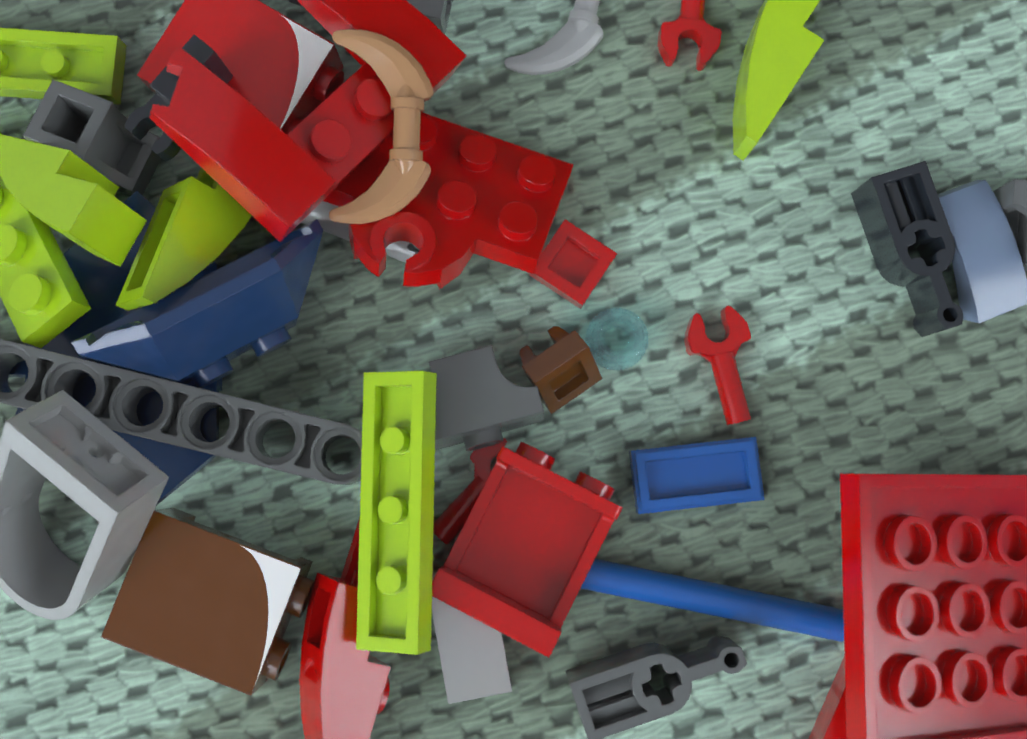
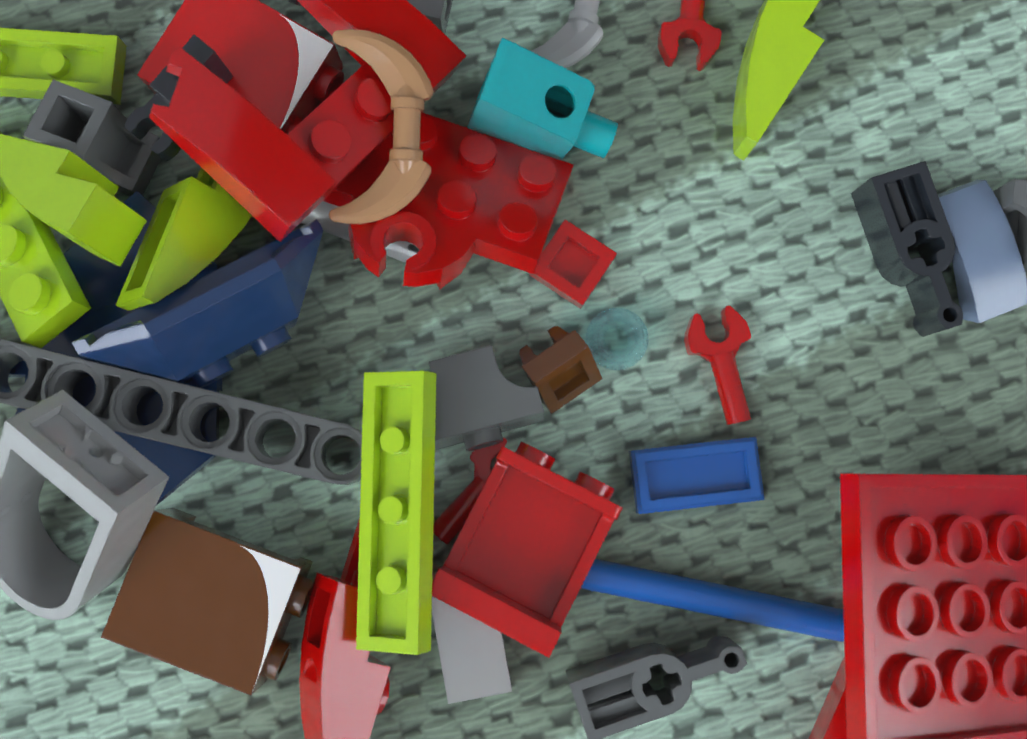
none -> teal torso [466,38,618,160]

